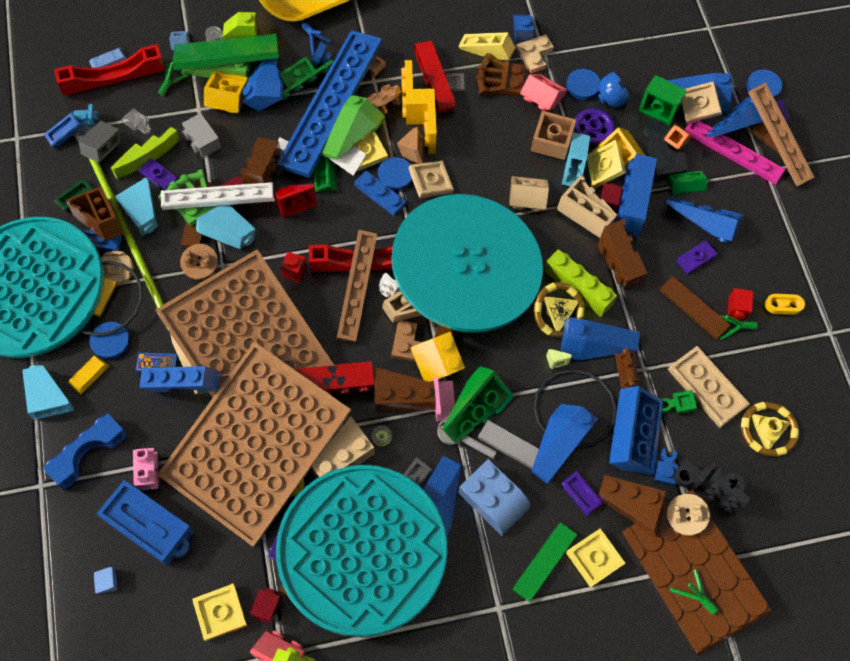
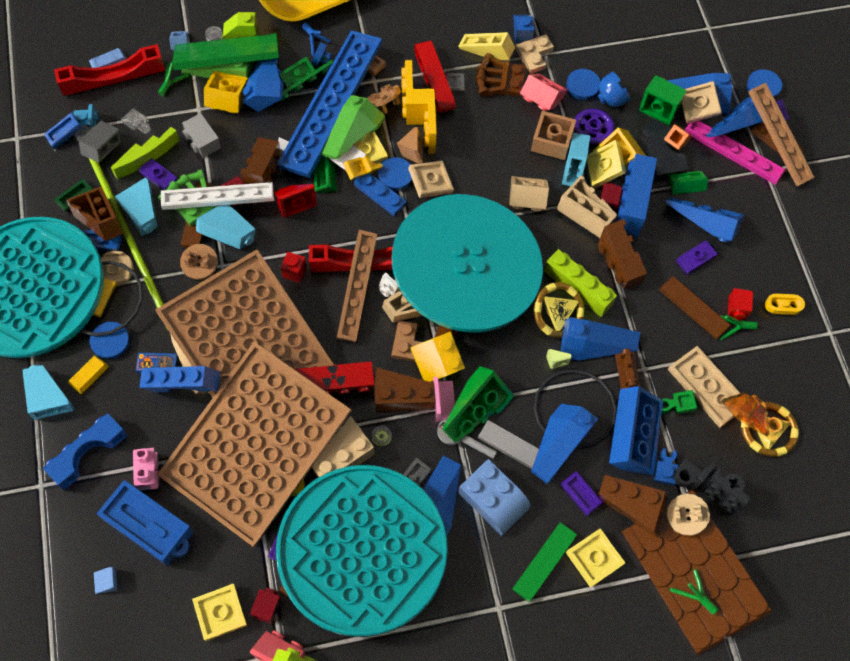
none -> yellow slope [343,155,383,180]
none -> clear orange slope [721,393,770,437]

